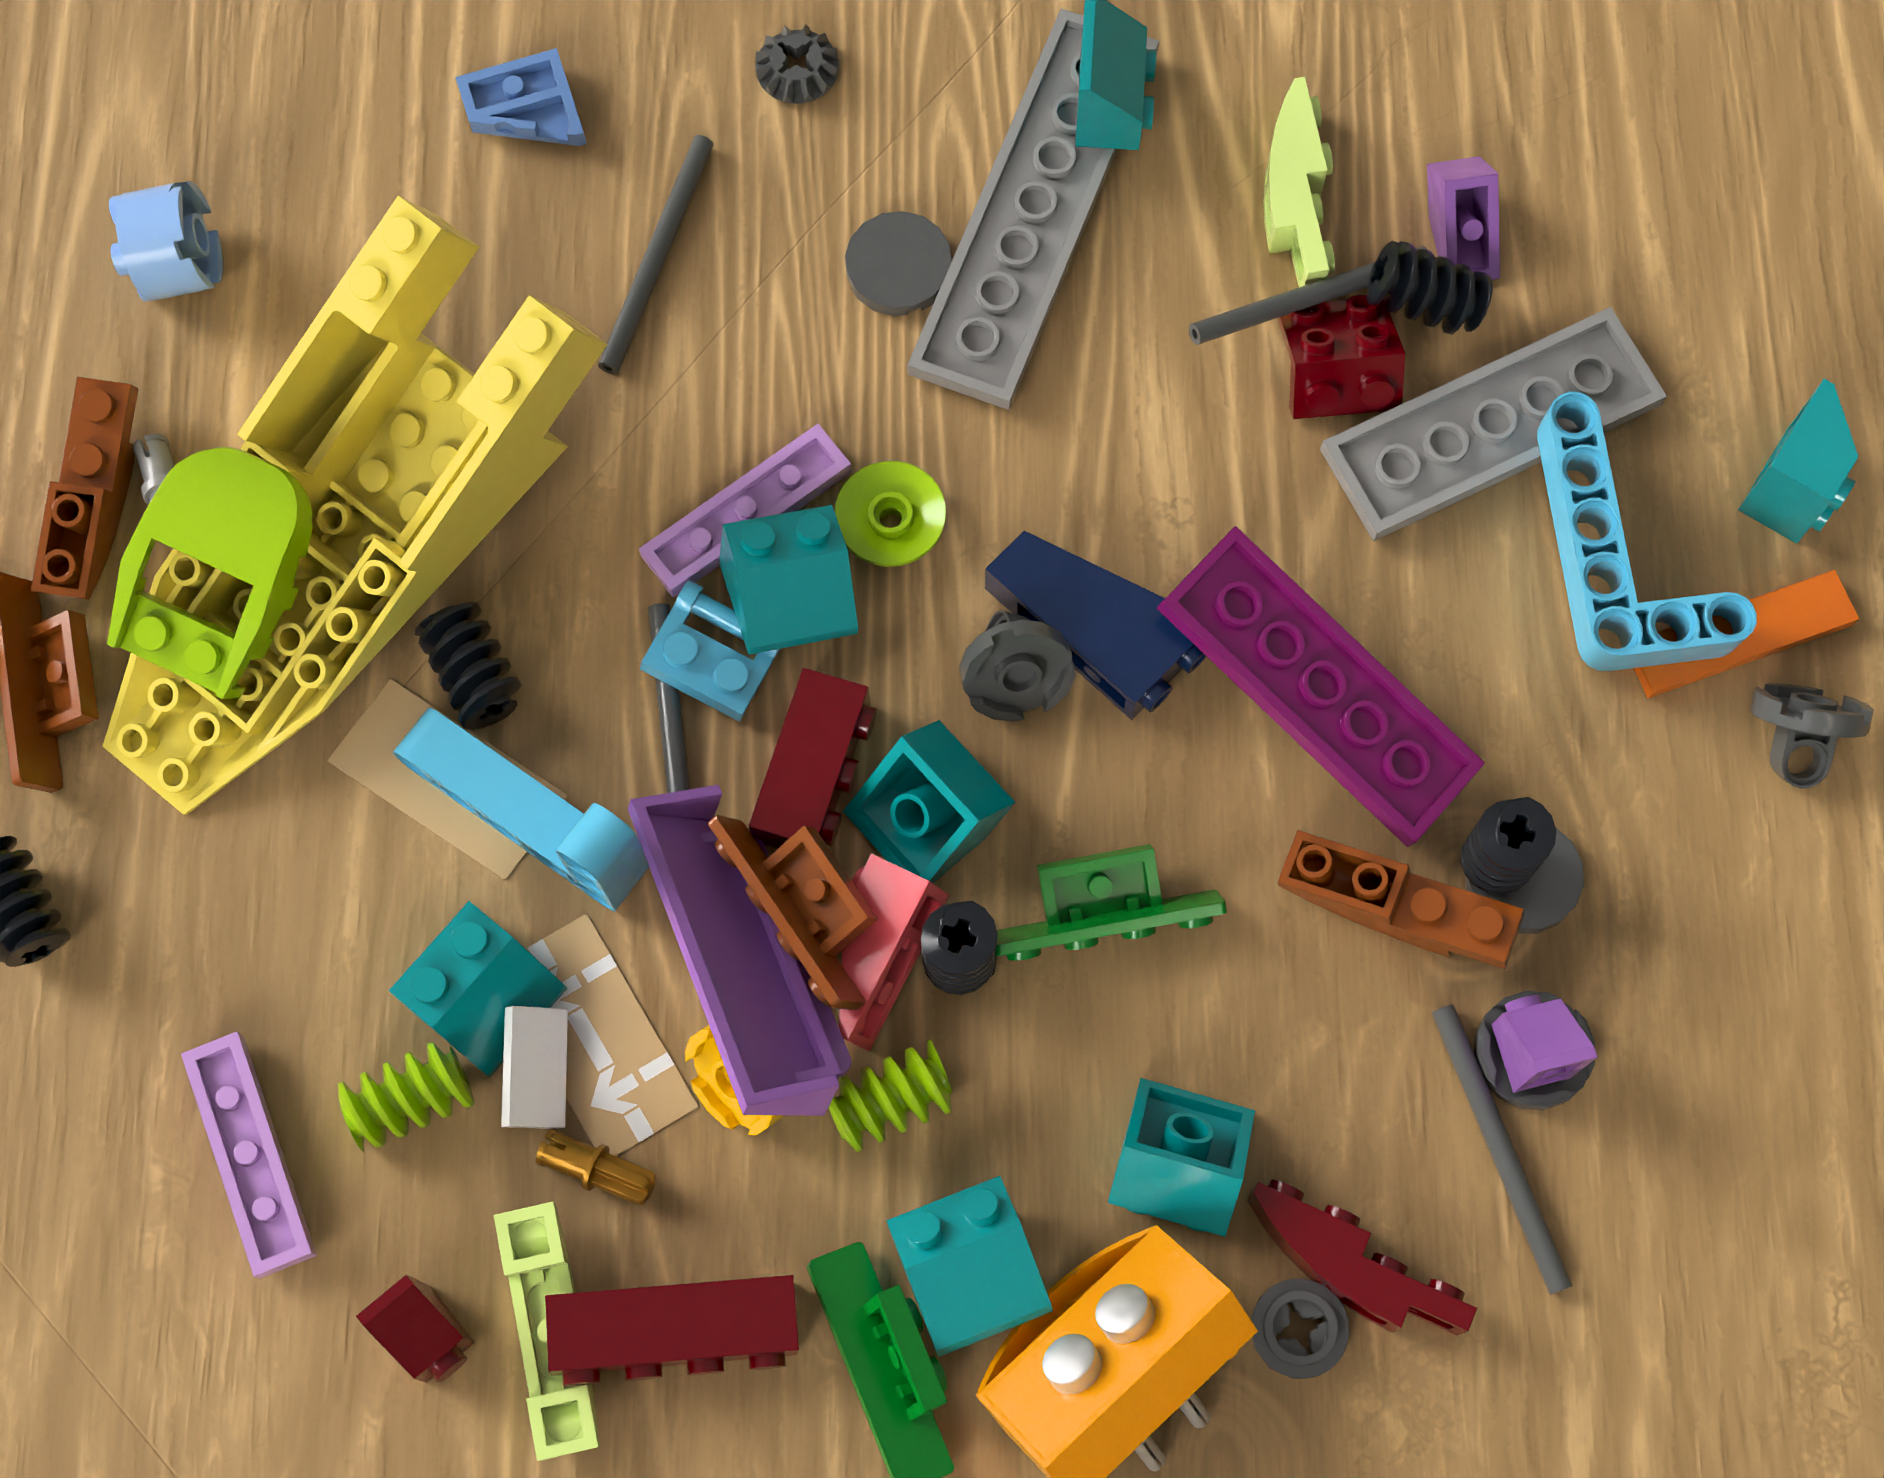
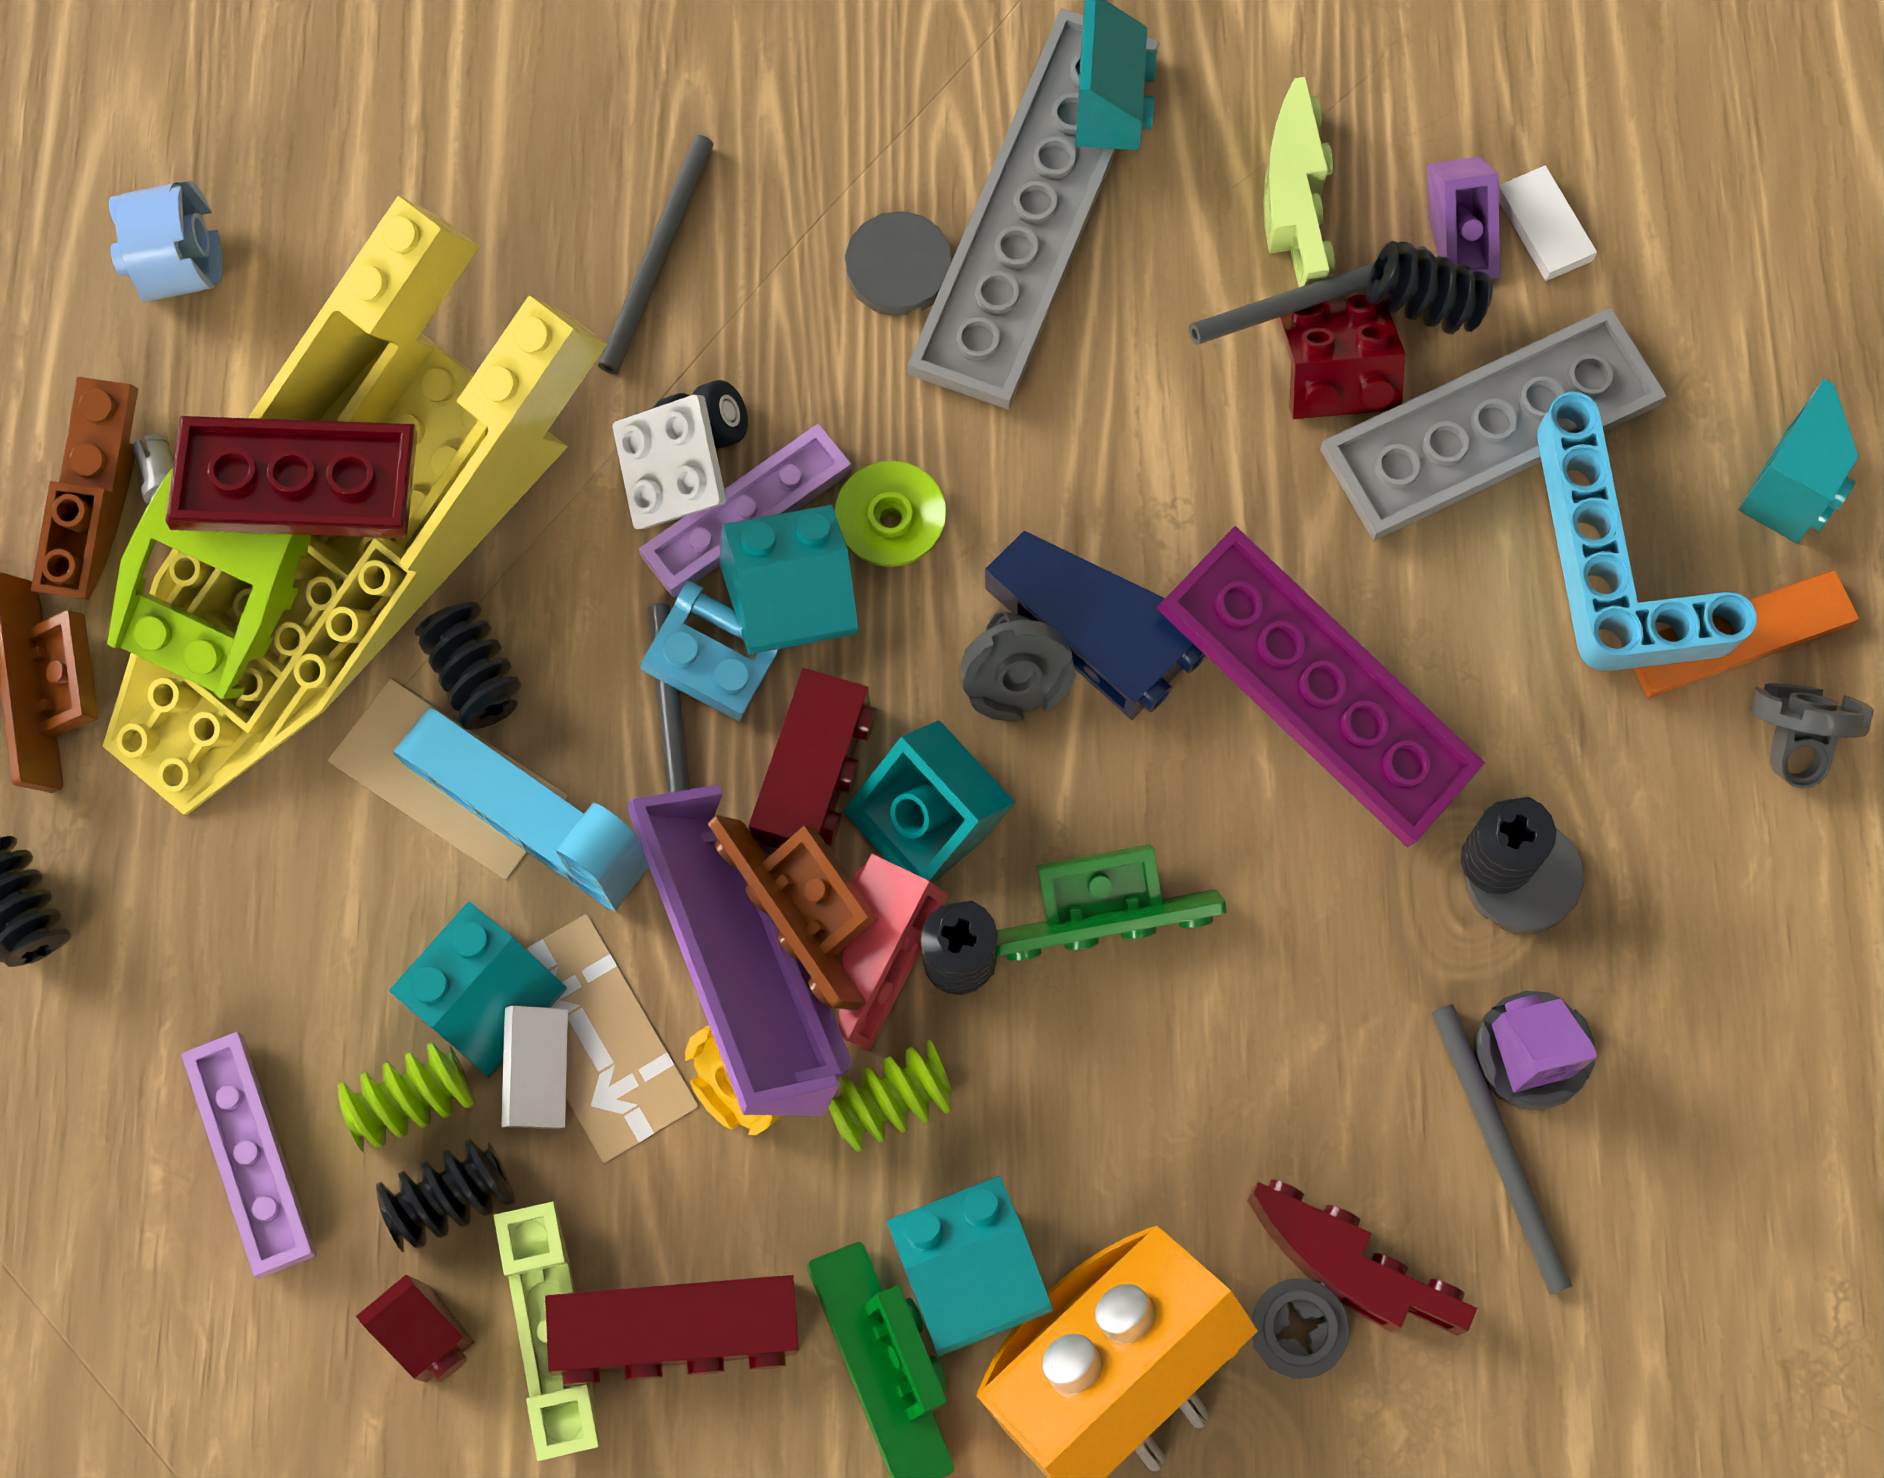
medium blue wing [455,48,587,146] -> none
pearl gold axle [536,1128,656,1205] -> none
dark grey gear [756,24,839,104] -> none
teal slope [1108,1078,1255,1237] -> none
dark orange slope [1278,830,1524,969] -> none
none -> dark red tile [165,416,418,538]
none -> black piece [376,1139,515,1252]
none -> white plate [612,380,748,529]
none -> white tile [1499,165,1597,281]

